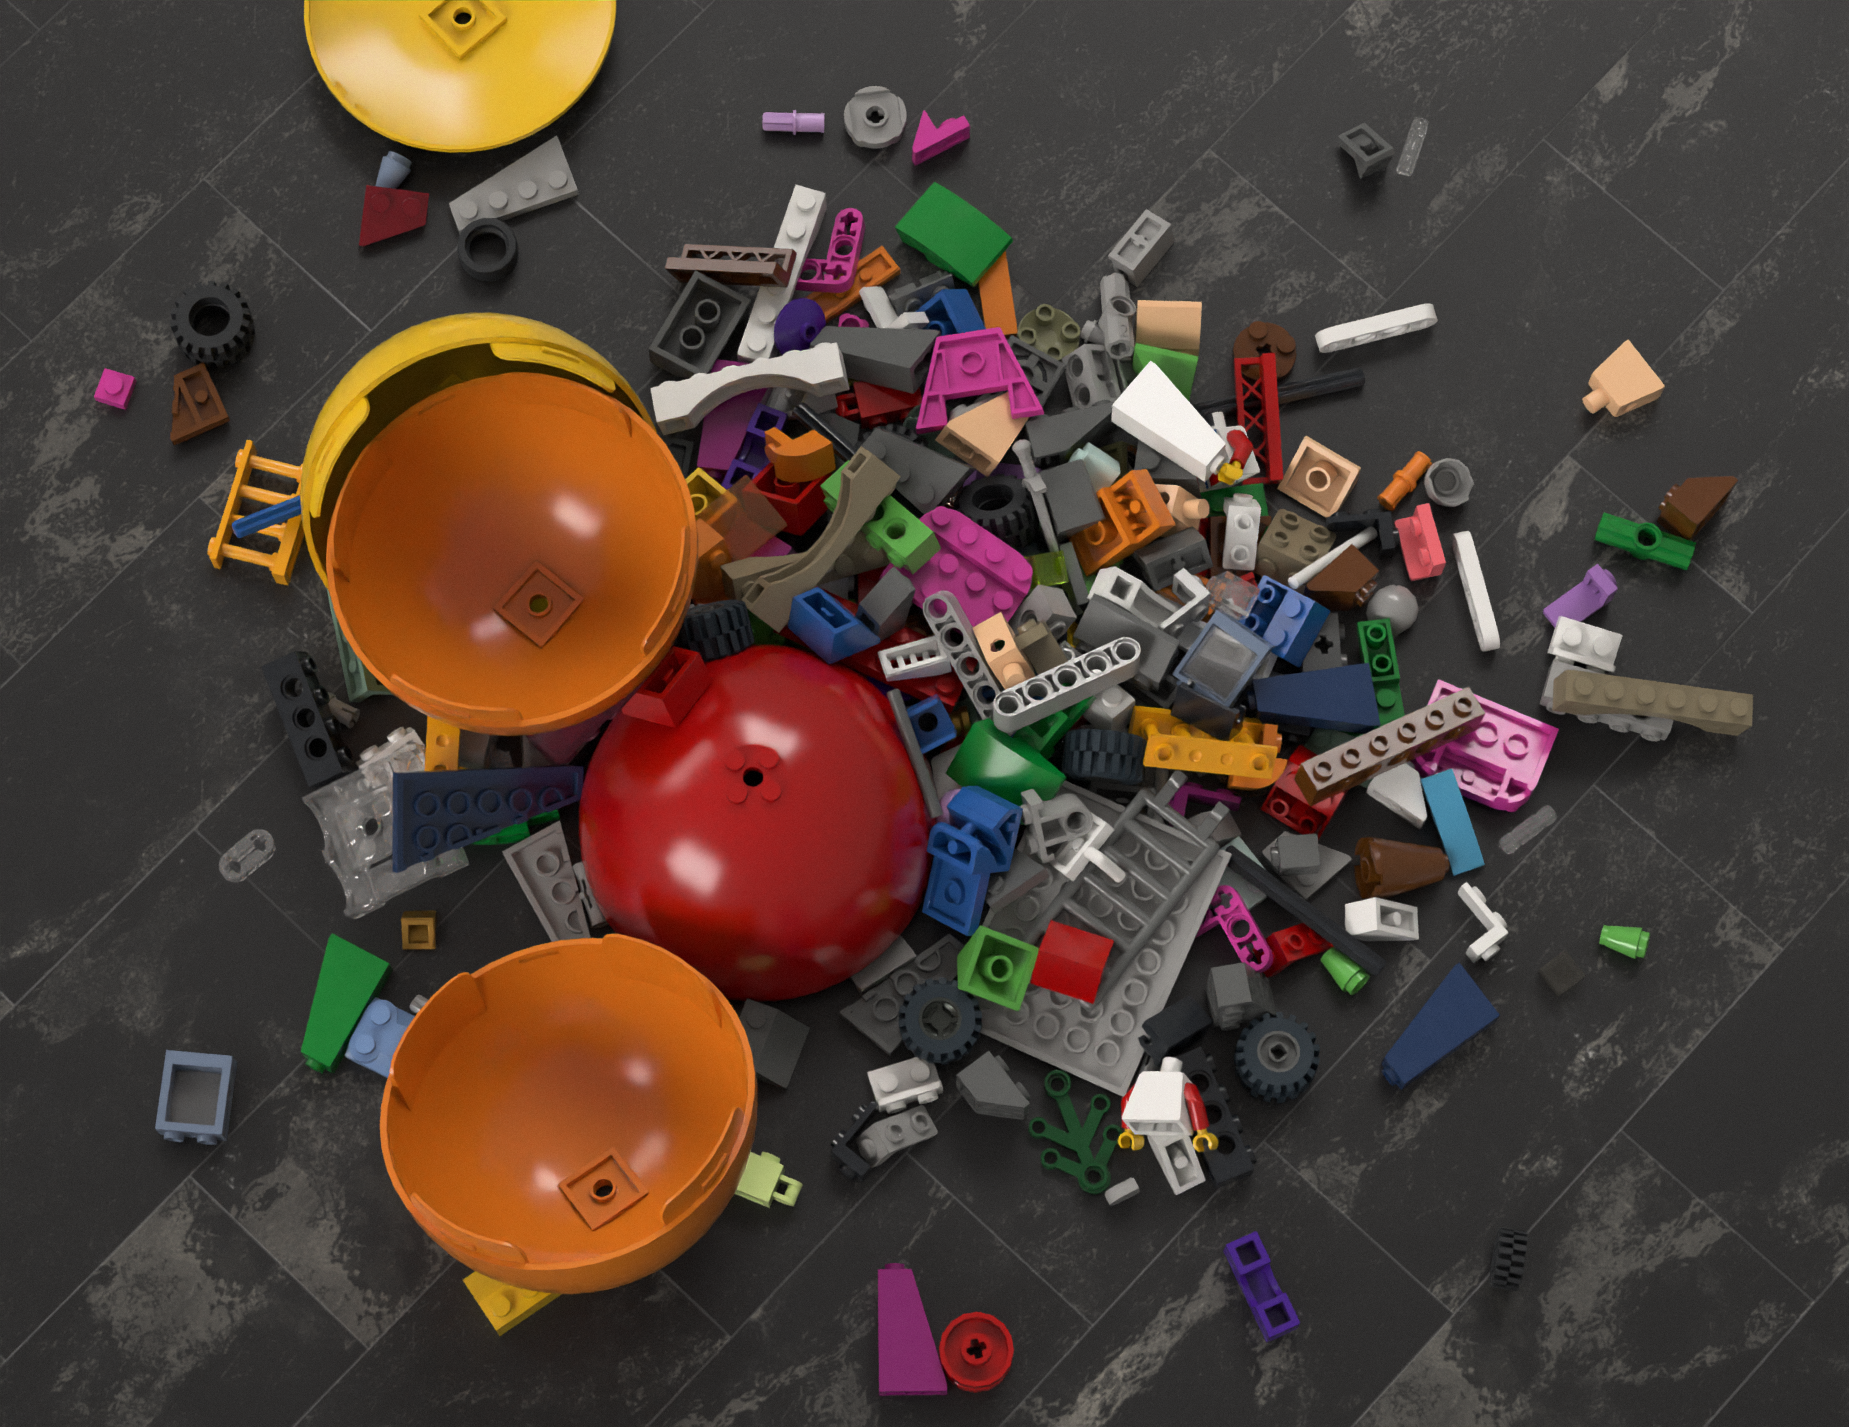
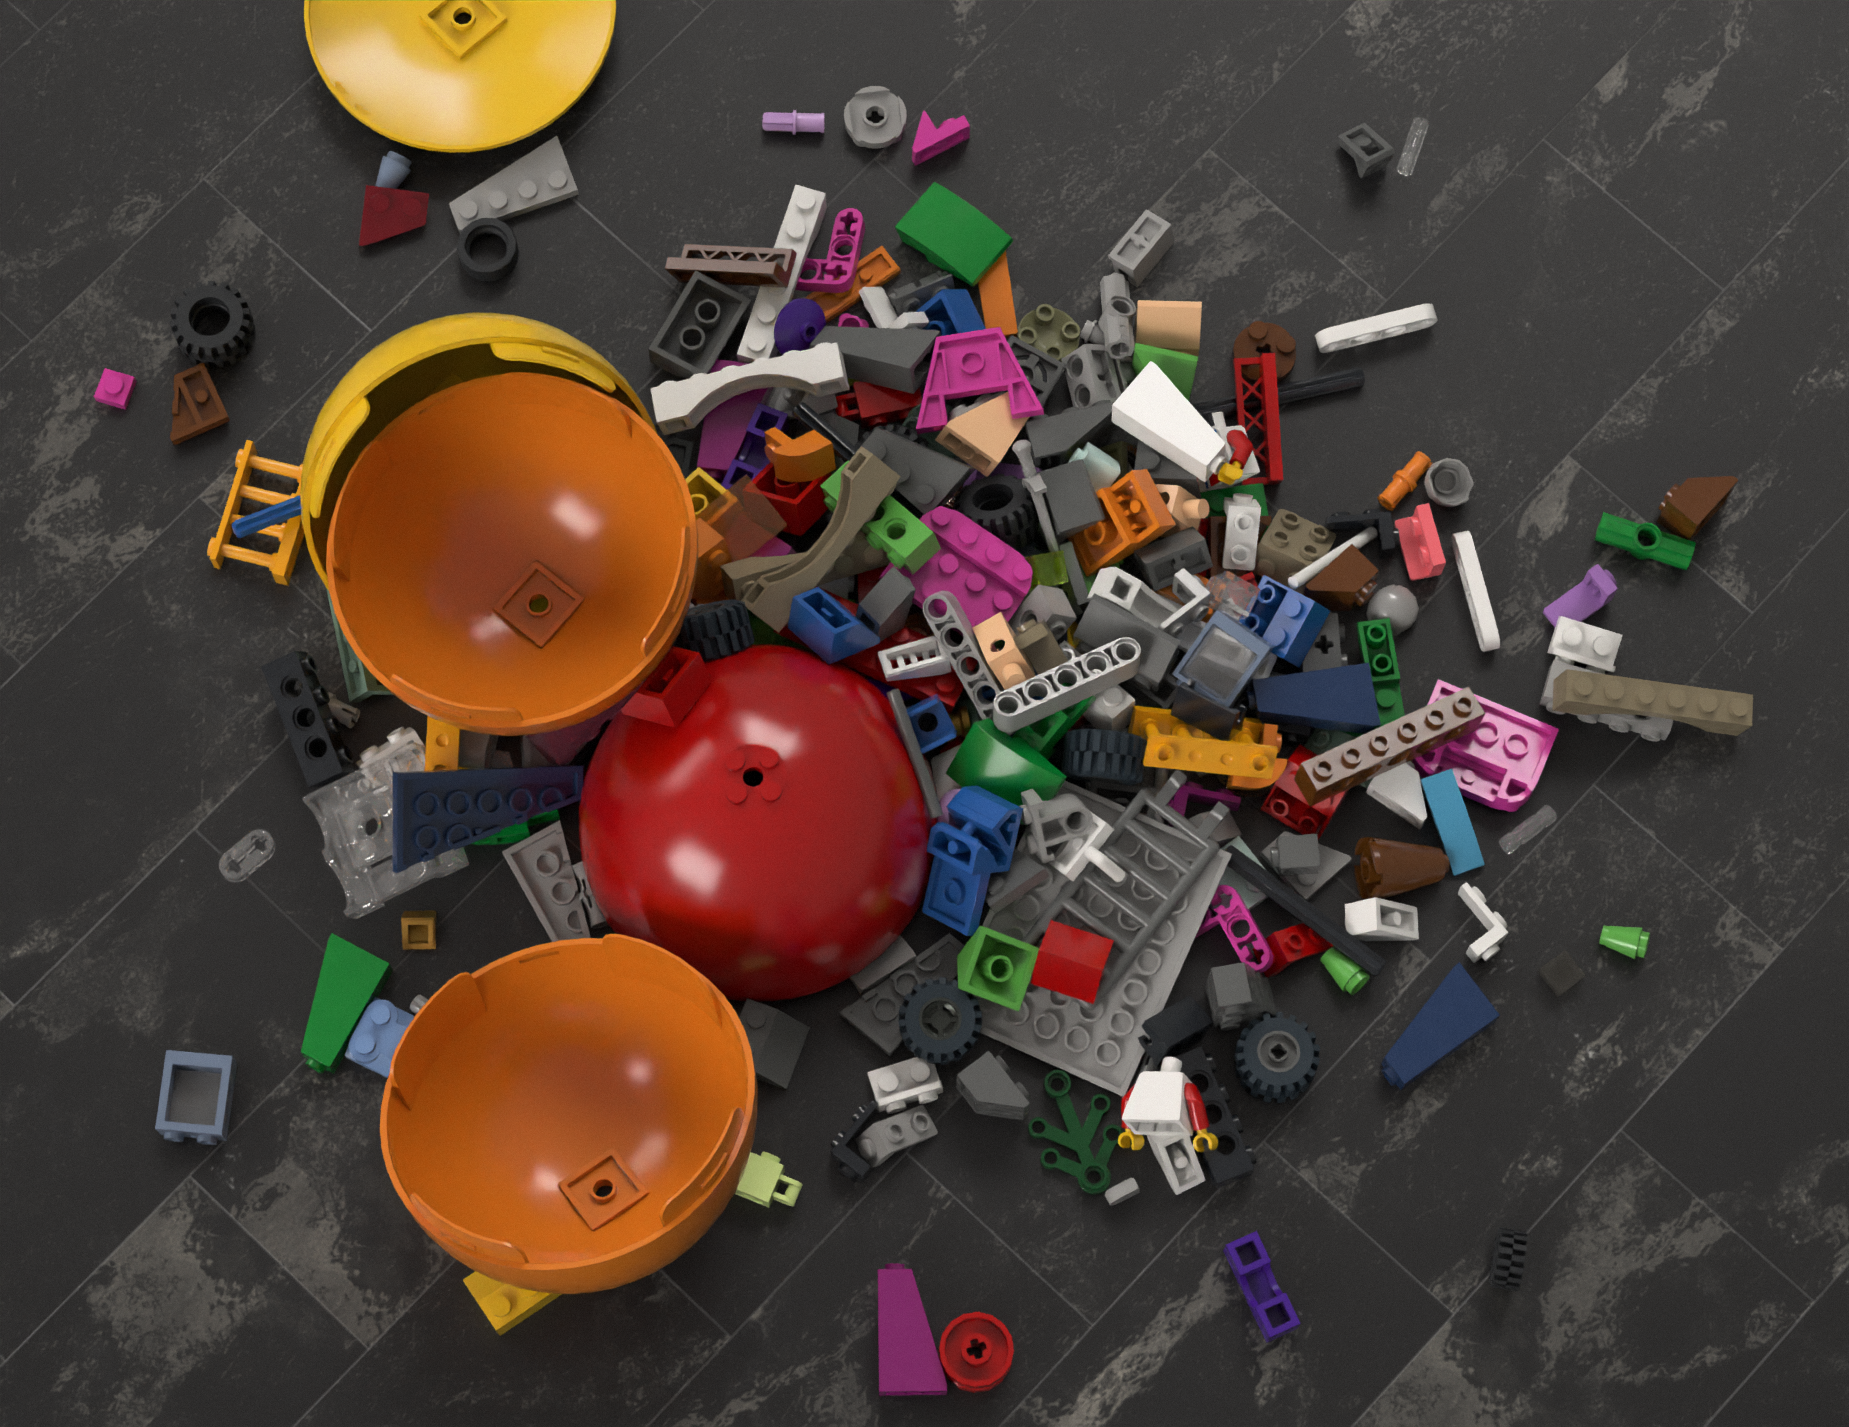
light nougat slope [1277,436,1361,518] -> none
light nougat torso [1582,339,1665,417] -> none

